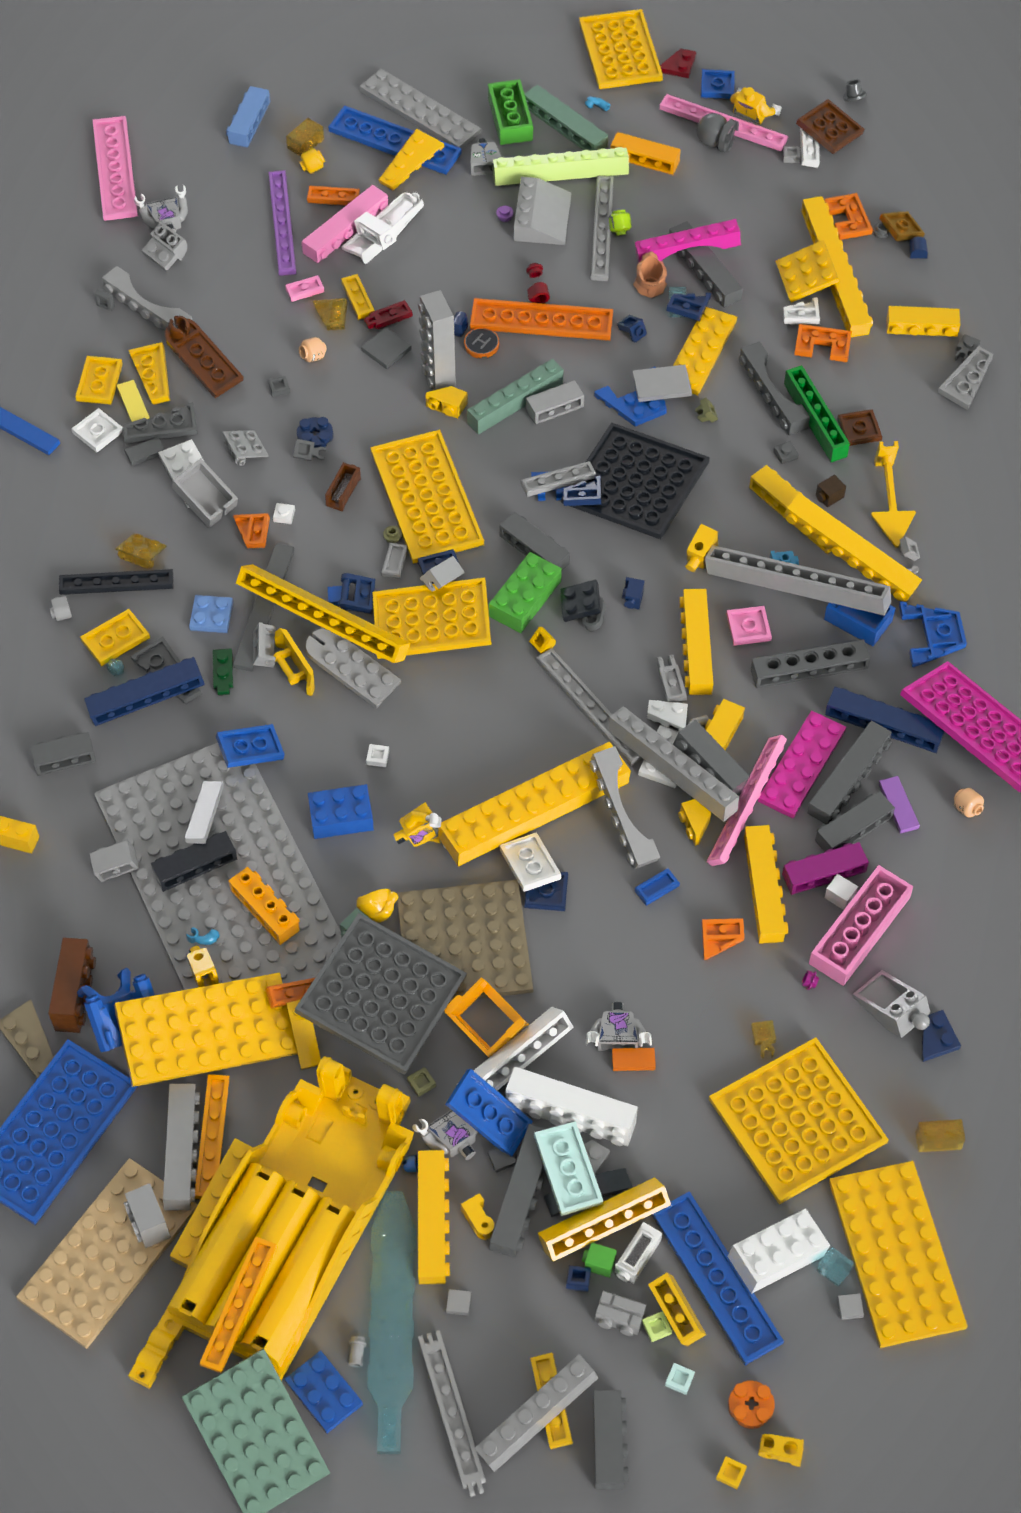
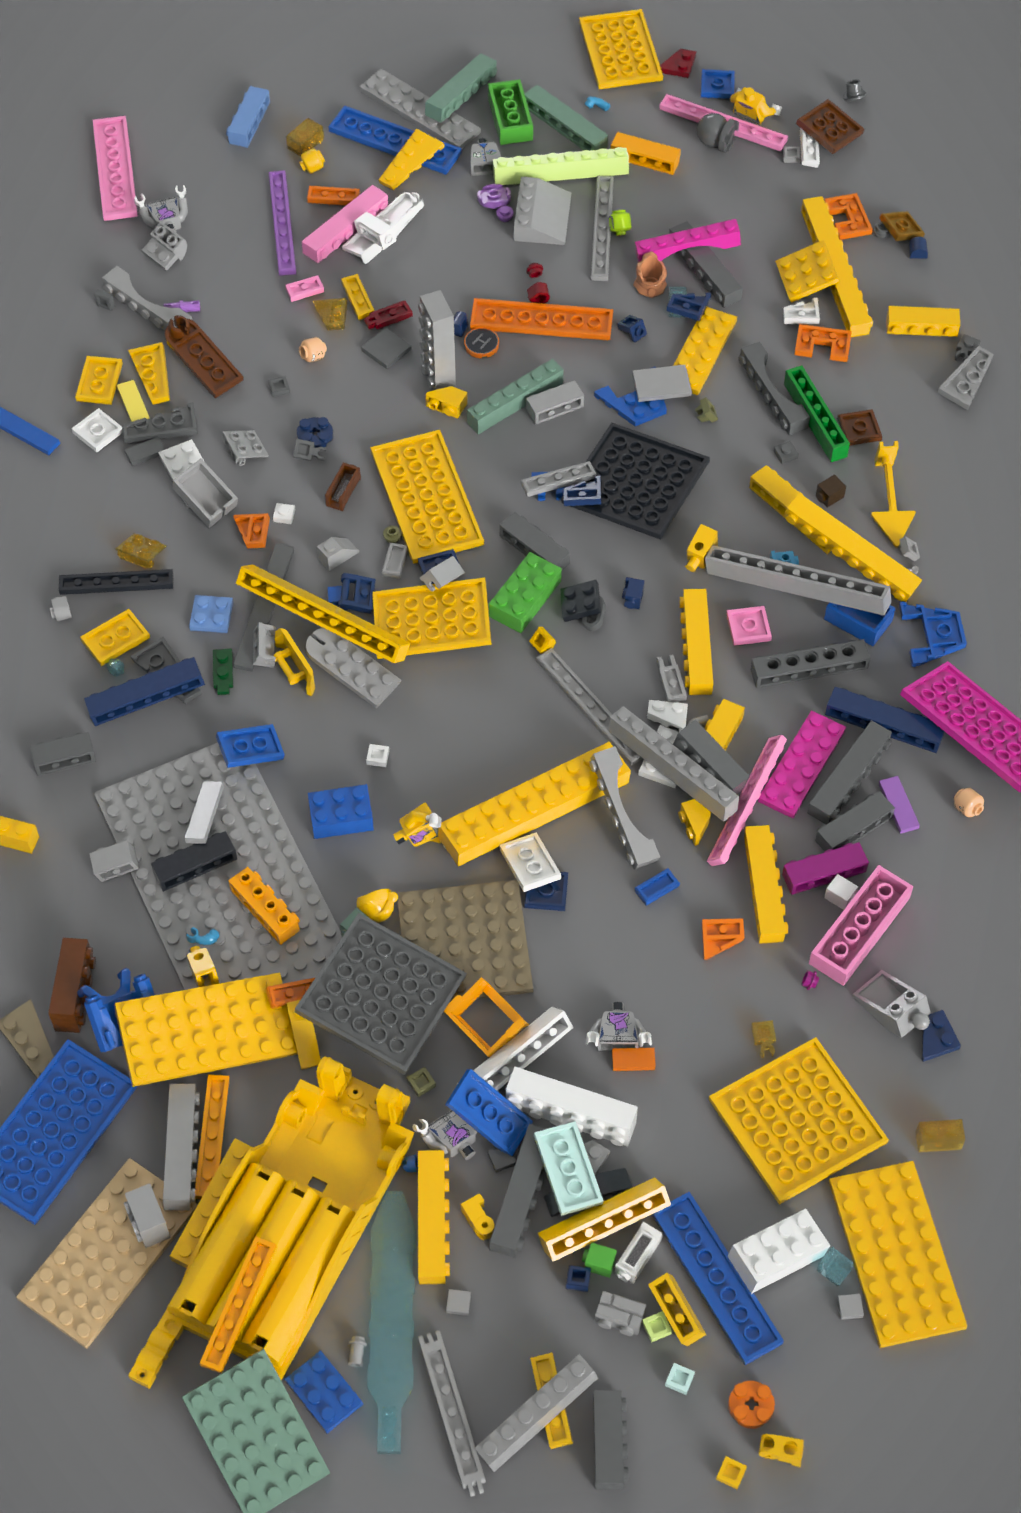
none -> medium lavender pin [164,300,200,313]
none -> light grey slope [317,537,359,571]
none -> sand green brick [425,53,497,123]
none -> medium lavender tile [477,184,511,208]

